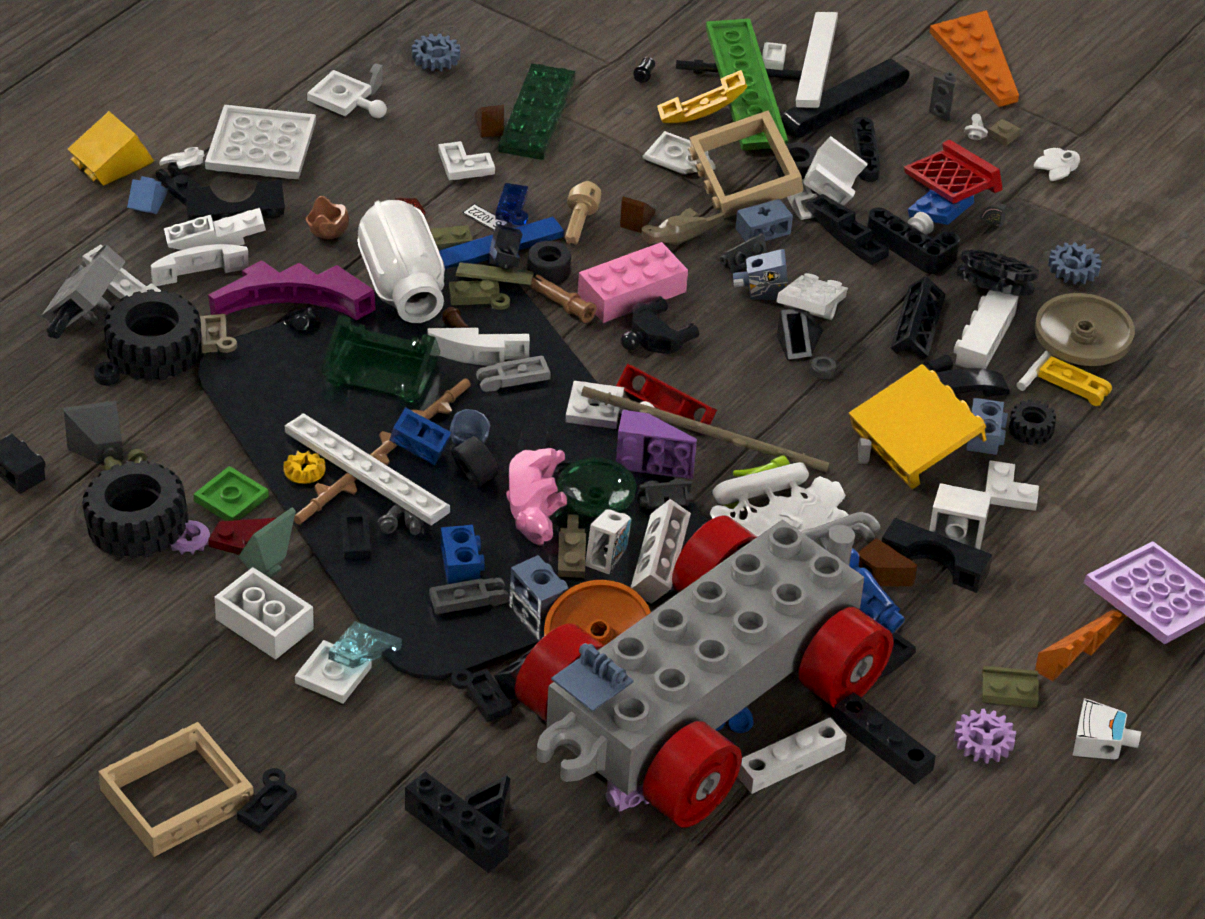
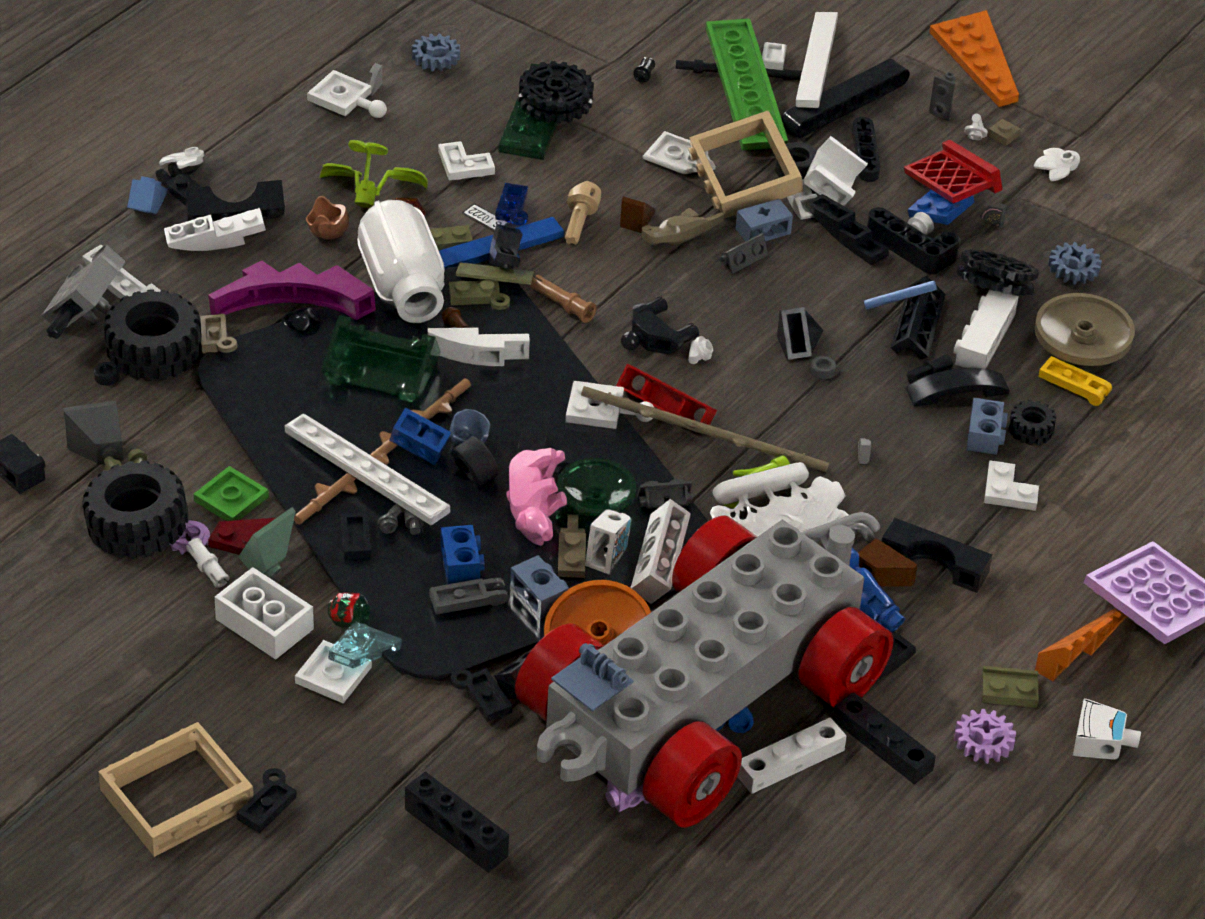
yellow slope [68,111,154,186] -> none
white slope [151,244,249,286] -> none
white plate [205,105,316,180] -> none
yellow gear [284,450,326,484] -> none
black slope [465,776,511,830] -> none
reddish brown slope [474,105,504,138] -> none
light grey hinge [476,356,551,392] -> none
black tyre [527,241,571,285] -> none
bright pink brick [578,242,688,323] -> none
medium lavender slope [616,410,697,479] -> none
yellow slope [657,70,747,123] -> none
sand blue torso [733,249,788,300] -> none
white plate [777,274,848,320] -> none
yellow panel [849,364,987,490] -> none
white slope [929,483,992,550] -> none
white piece [1017,350,1054,391] -> none
none -> white pin [186,538,230,588]
none -> lime plant [320,140,428,208]
none -> clear green head [328,592,371,629]
none -> black piece [518,61,594,124]
none -> white plate [688,336,713,364]
none -> medium blue bar [864,281,937,309]

